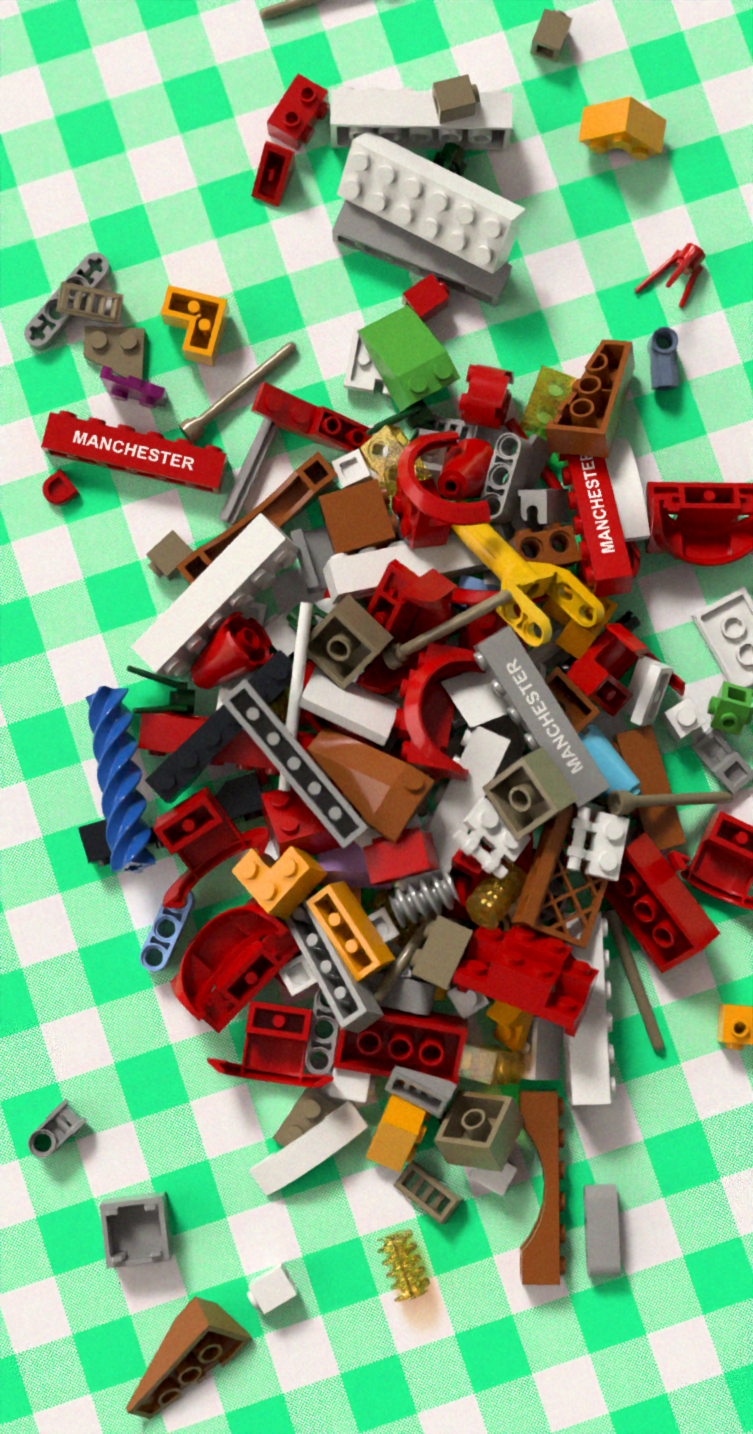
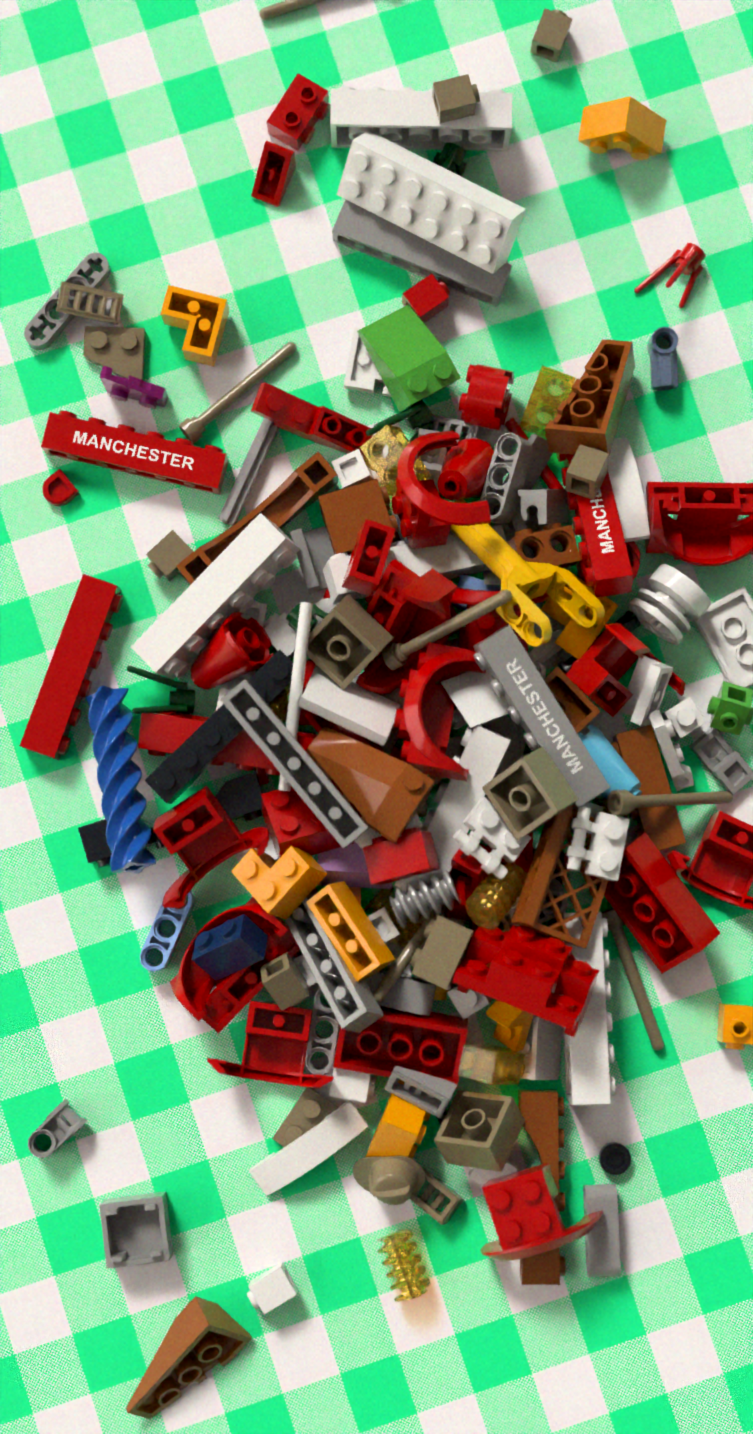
none -> red brick [20,574,123,760]
none -> dark blue brick [192,914,268,981]
none -> dark tan brick [260,952,309,1011]
none -> red brick [342,519,396,597]
none -> dark tan piece [353,1156,425,1205]
none -> red piece [481,1163,603,1261]
none -> dark tan brick [565,444,609,500]
none -> black tile [599,1142,631,1175]
none -> white wheel [628,564,711,645]
none -> white hinge [648,710,694,791]

